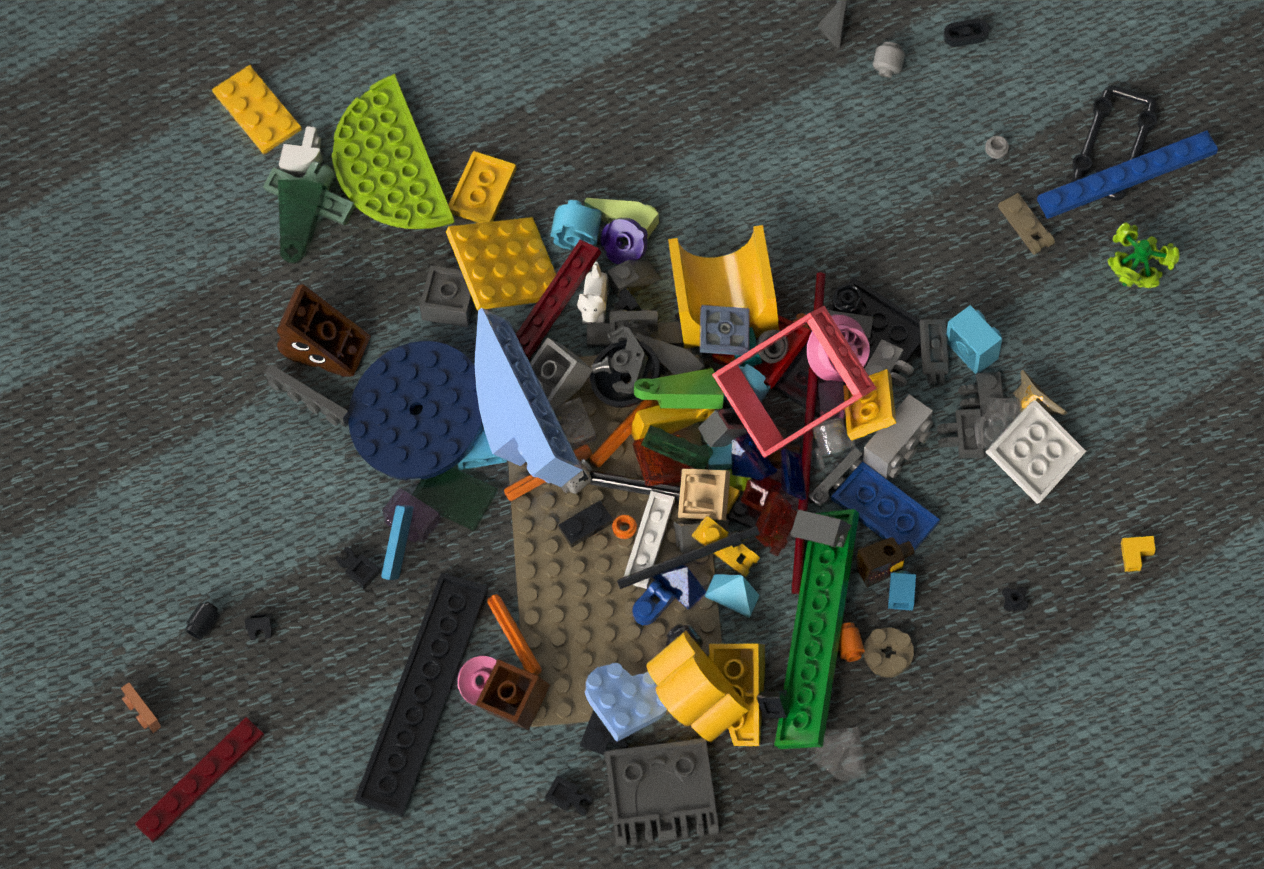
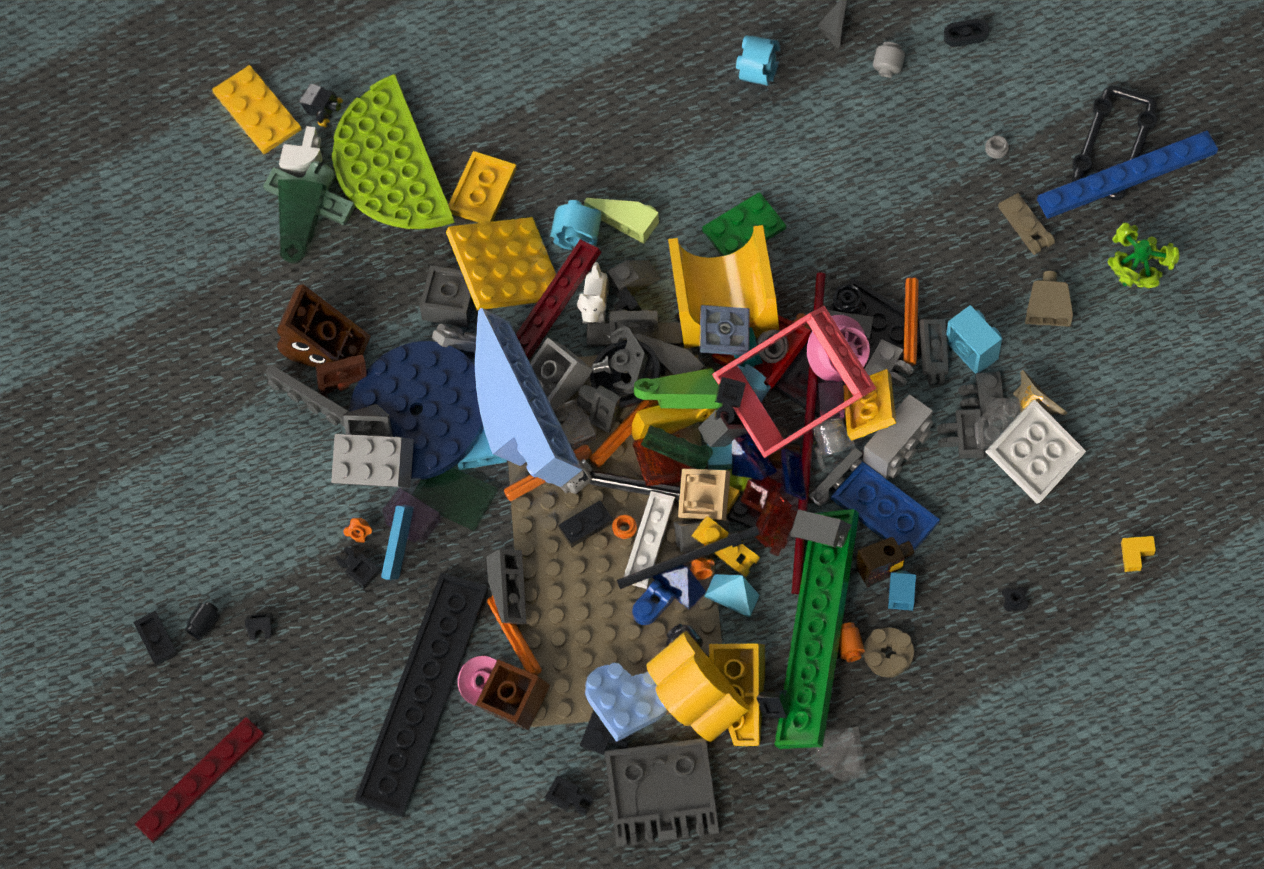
nougat plate [121,683,161,733] -> none
dark purple plate [601,217,648,265] -> none
none -> black plate [133,611,178,666]
none -> black piece [299,84,343,128]
none -> copper wing [316,354,366,399]
none -> light grey brick [331,434,414,488]
none -> dark grey slope [343,404,393,437]
none -> orange plate [343,518,372,543]
none -> light grey hinge [431,323,477,352]
none -> dark grey slope [487,549,526,624]
none -> dark grey hinge [576,384,621,433]
none -> orange plate [687,558,715,580]
none -> green plate [702,192,786,256]
none -> black plate [714,377,746,423]
none -> medium azure brick [736,35,780,86]
none -> orange axle [903,277,919,366]
none -> dark tan torso [1025,271,1073,327]

